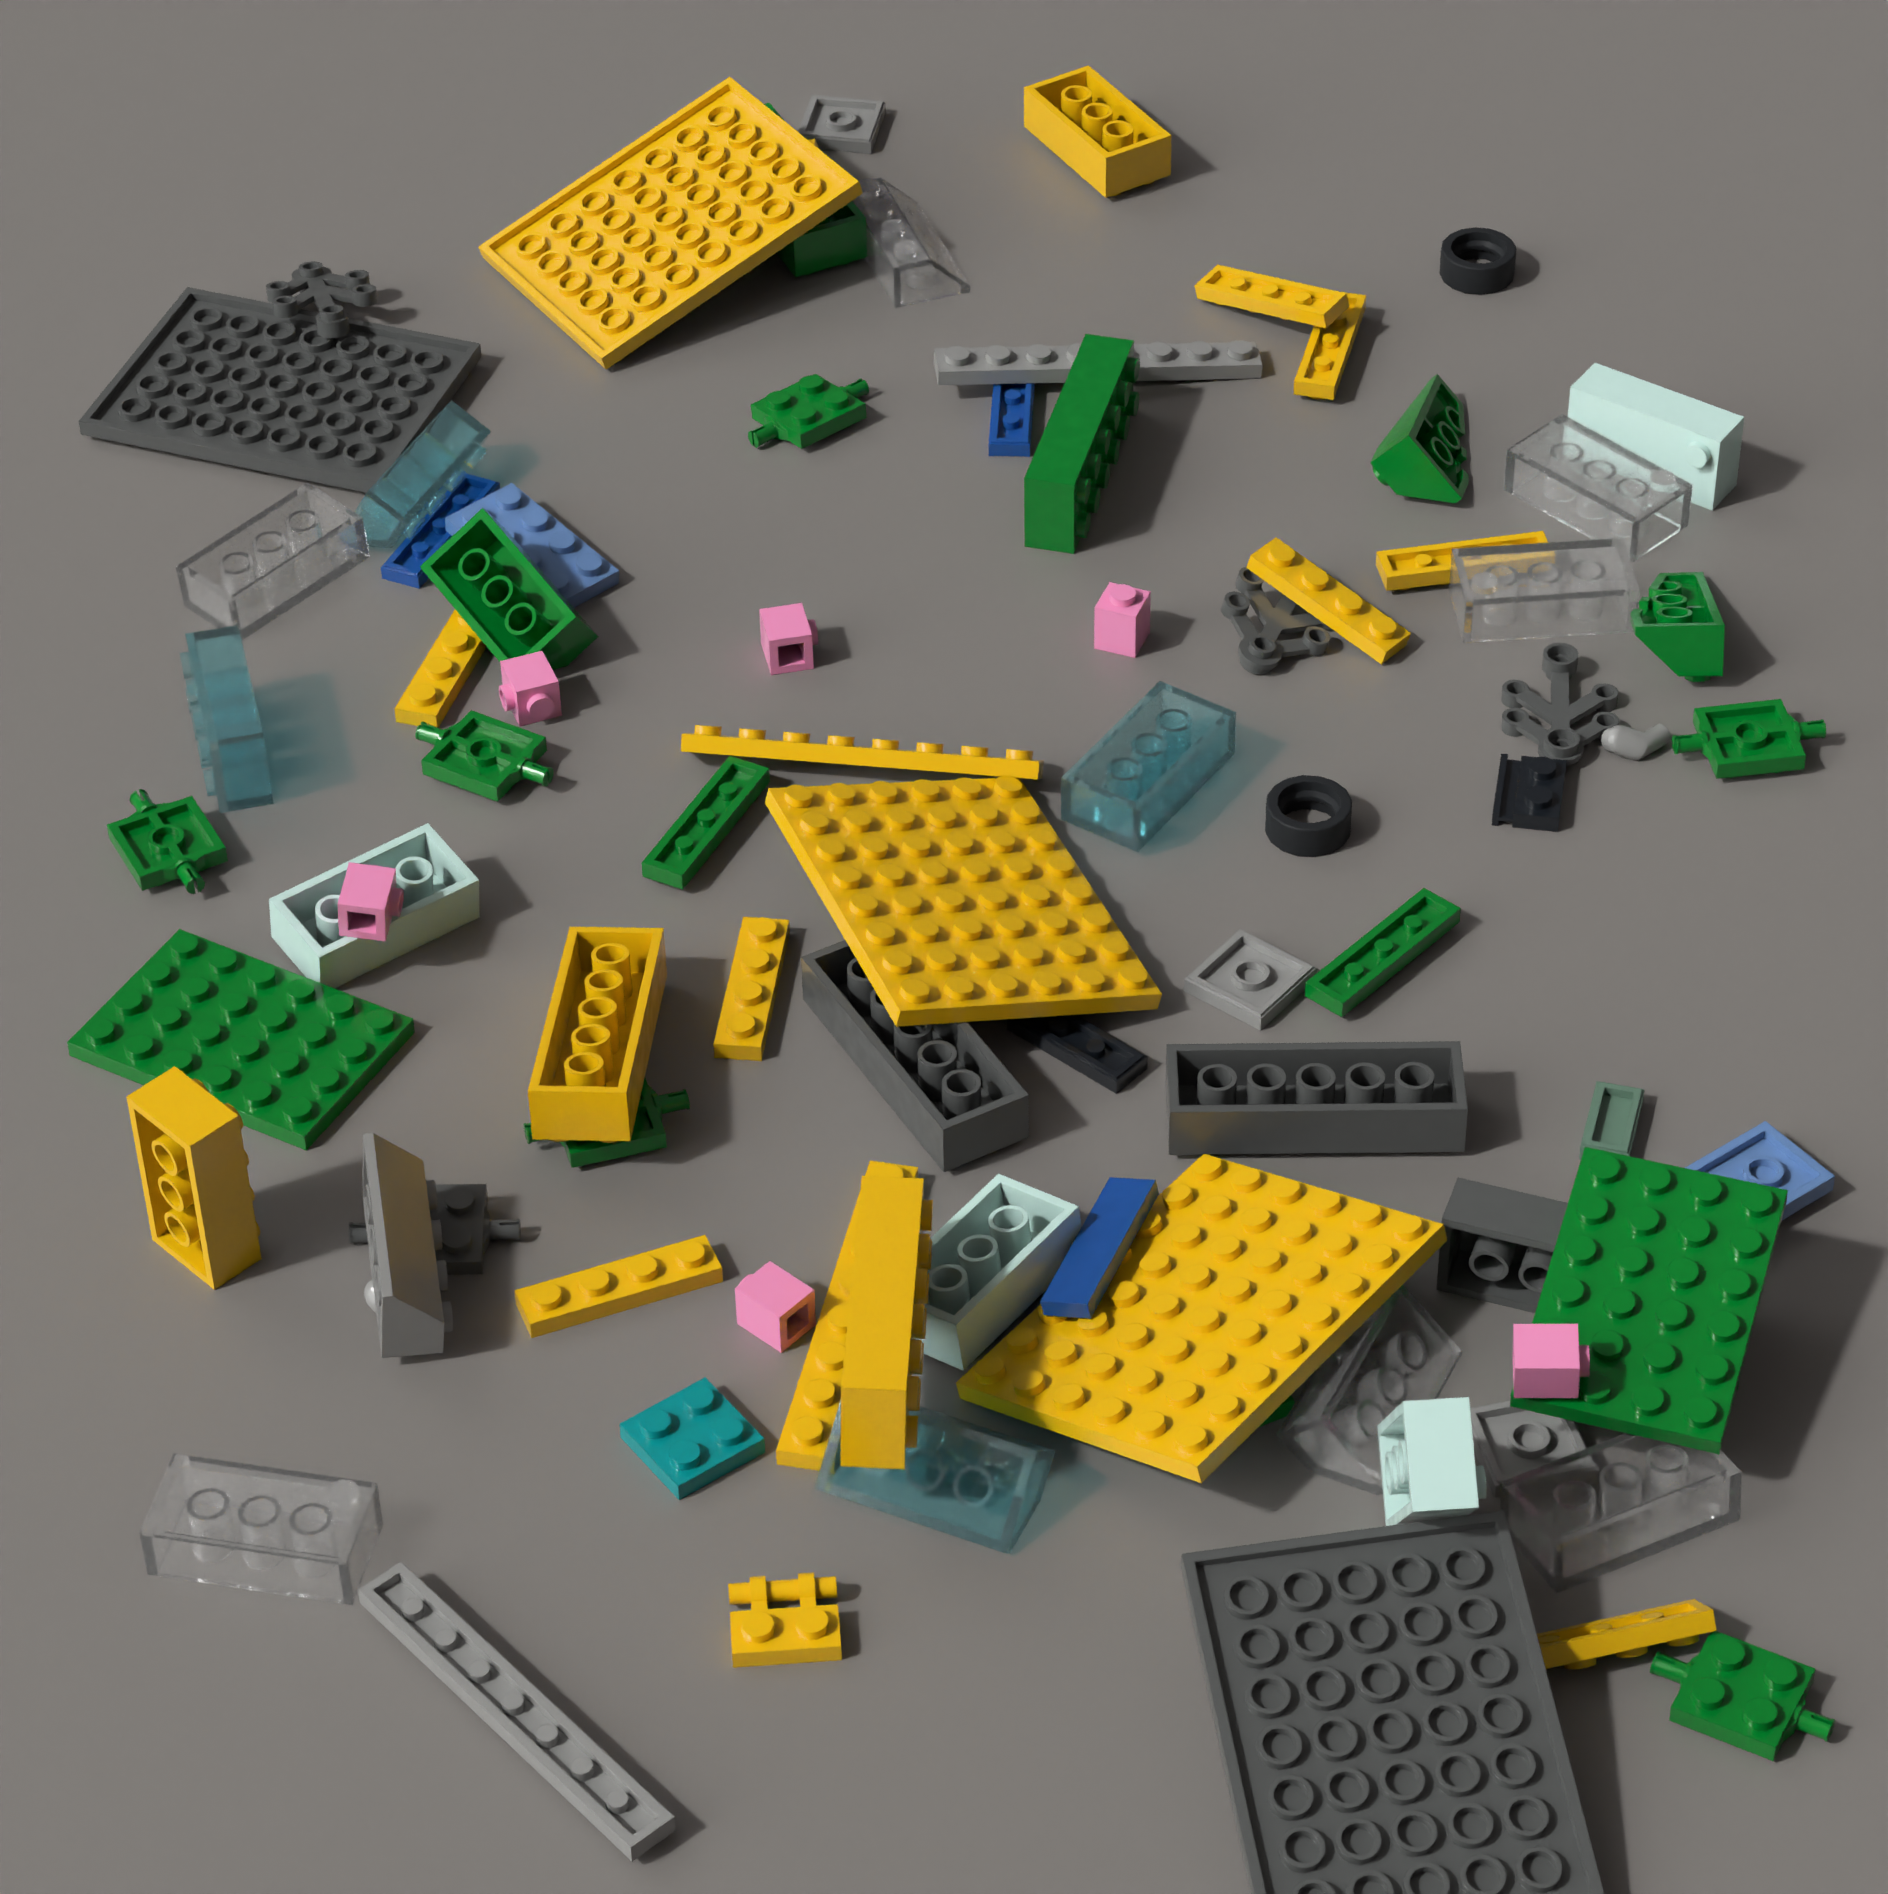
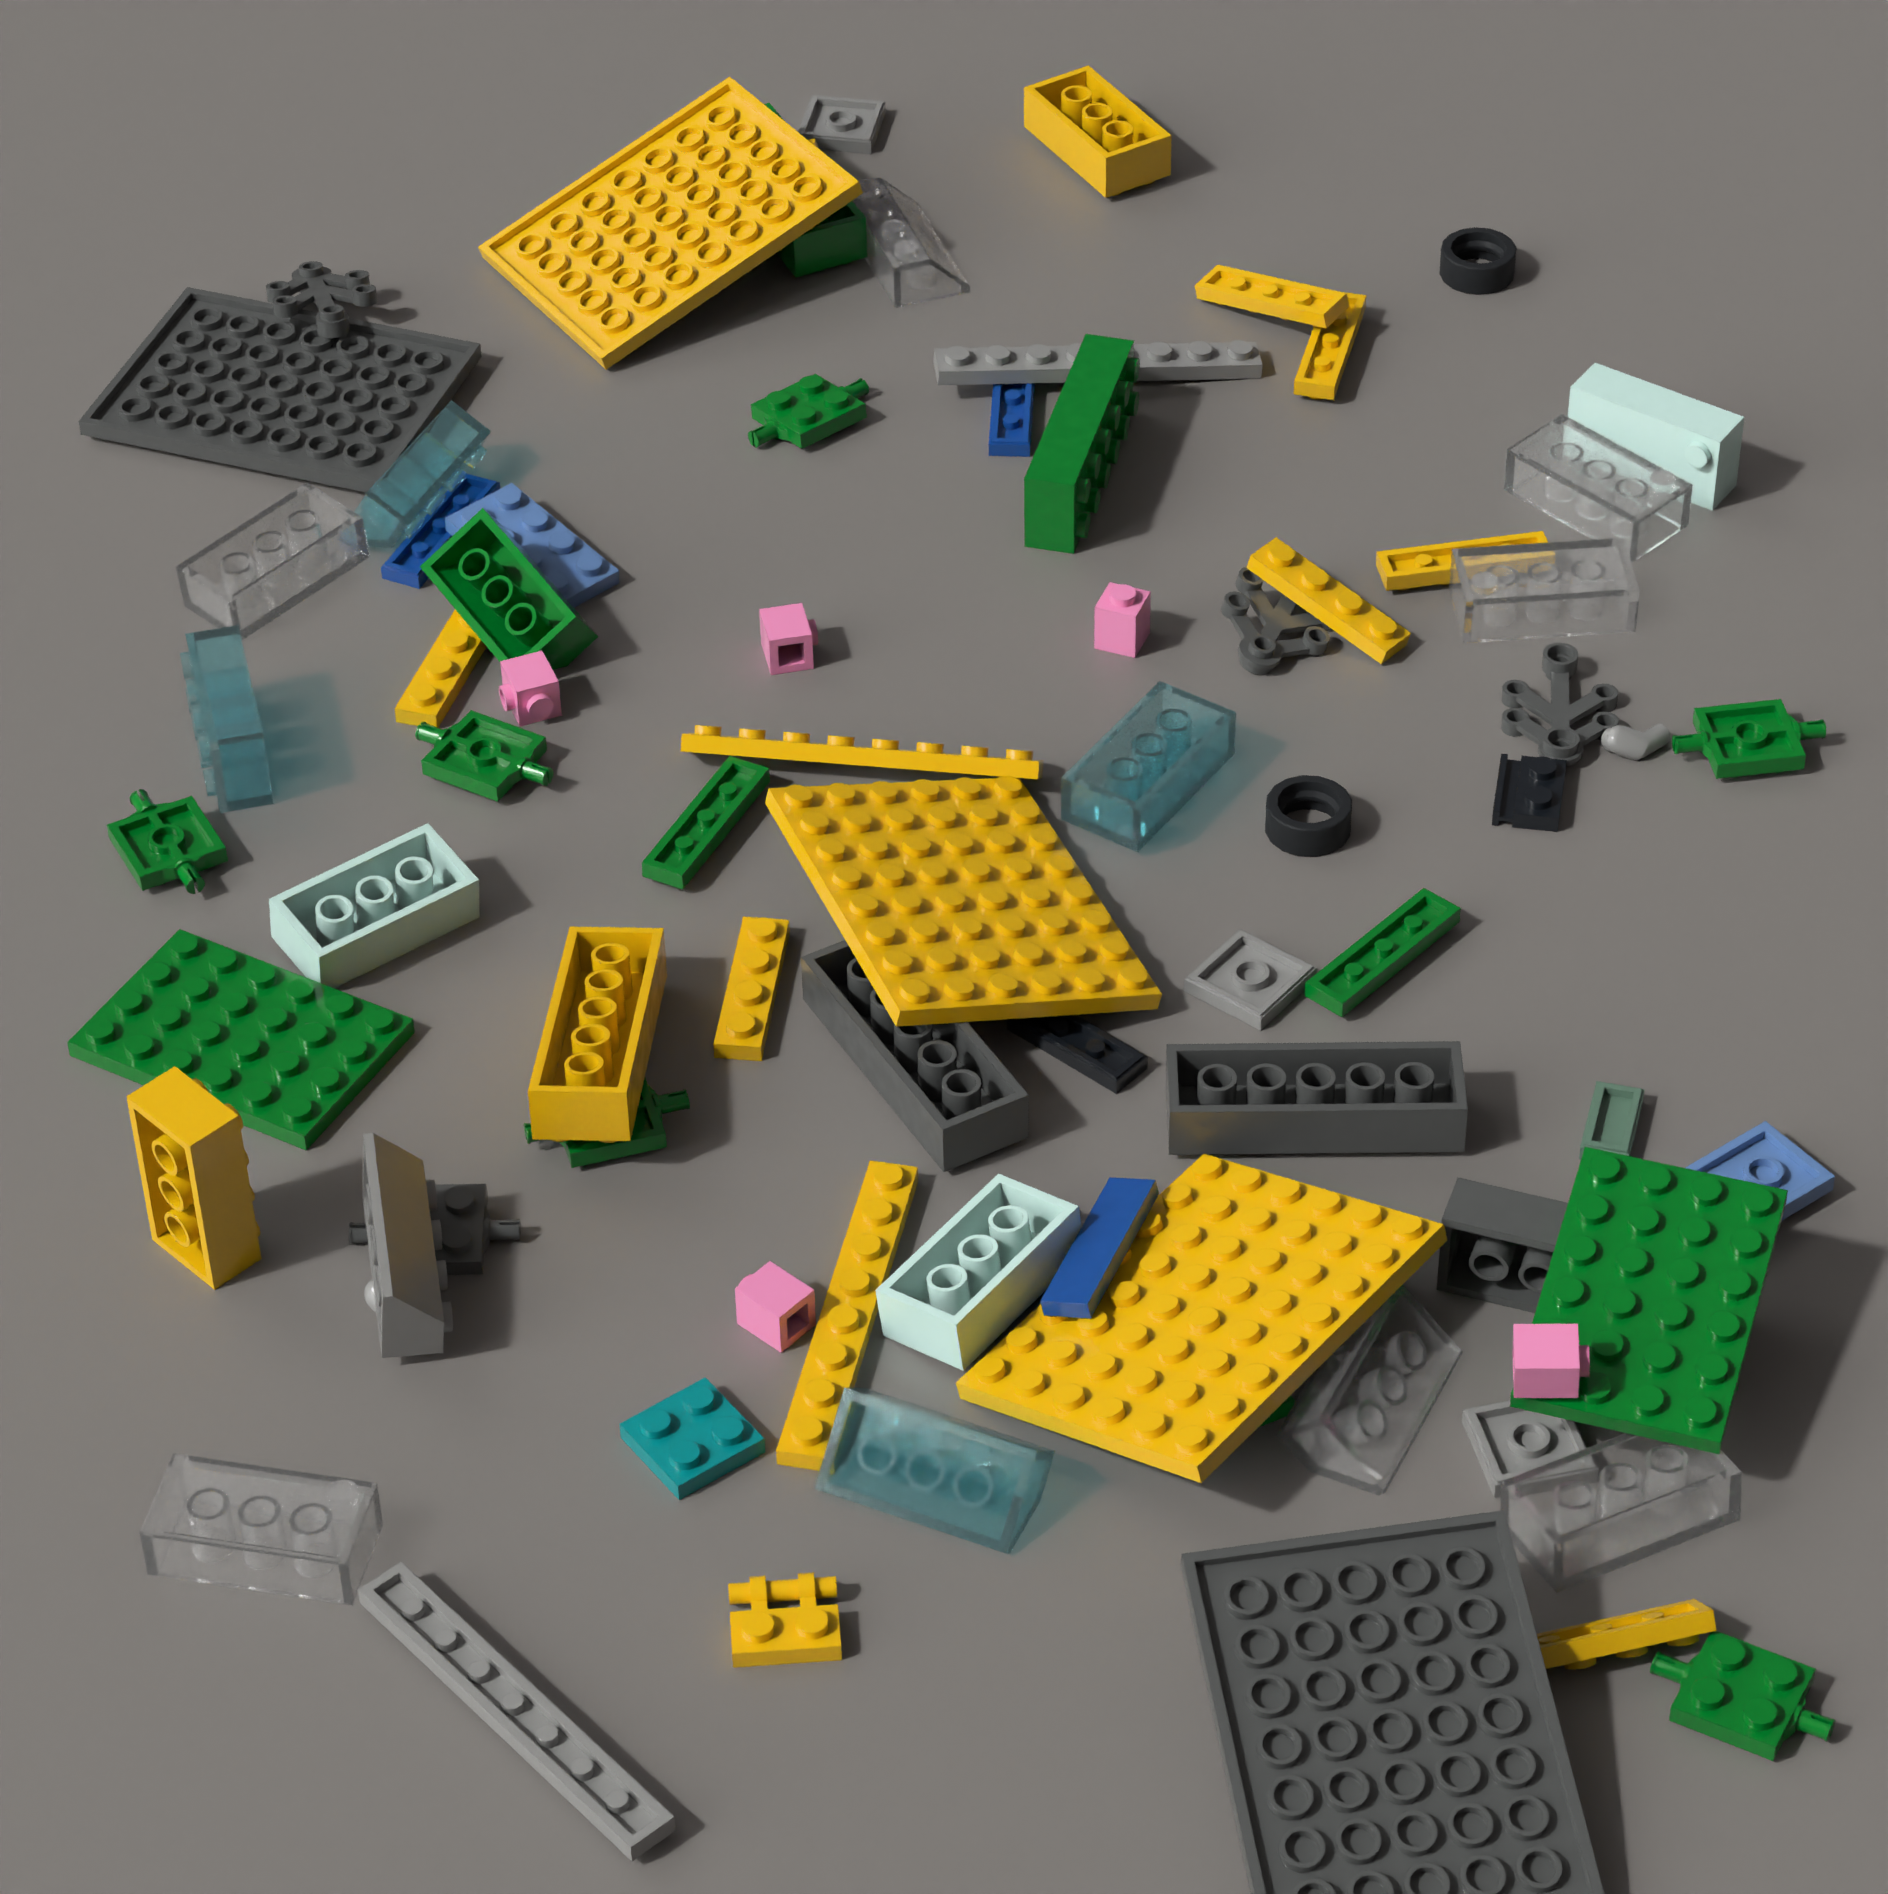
bright pink brick [338,862,404,942] -> none
yellow plate [514,1235,723,1338] -> none
yellow brick [840,1175,933,1470] -> none
green wedge [1370,374,1469,503] -> none
light aqua brick [1377,1397,1487,1526] -> none
green wedge [1630,572,1725,682] -> none

